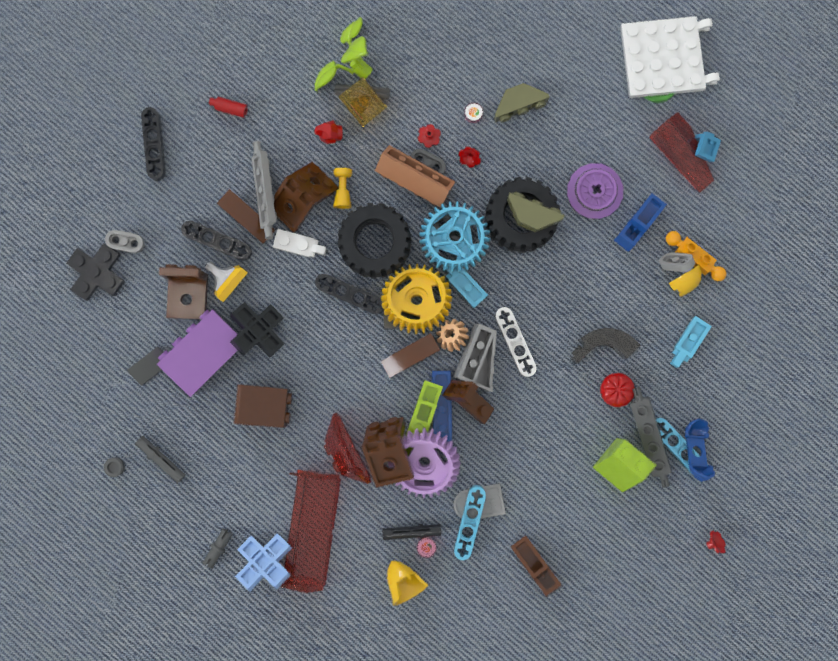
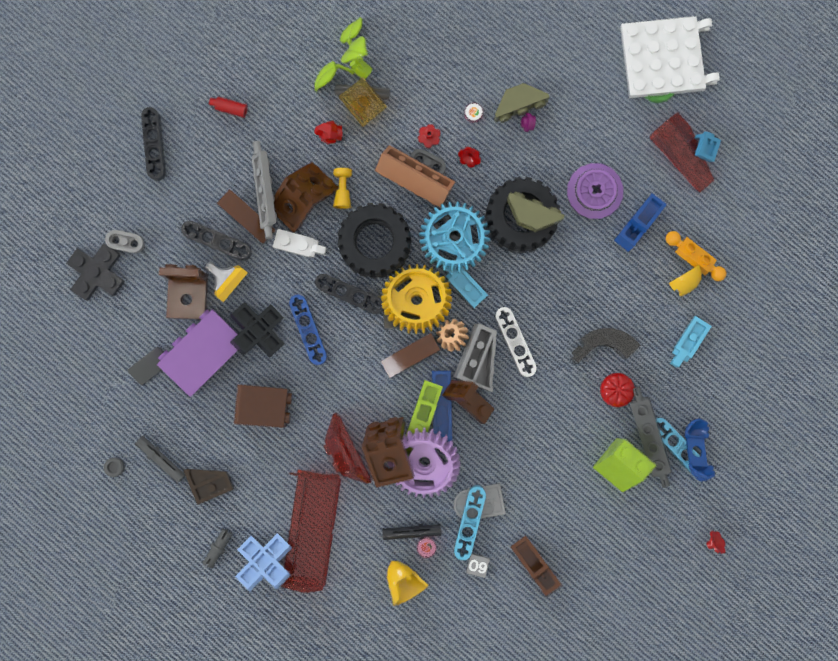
light grey plate [659,252,695,272] -> none
none -> dark brown wing [183,469,234,505]
none -> blue beam [289,294,327,365]
none -> light grey tile [466,553,490,578]
none -> magenta plate [521,113,536,132]

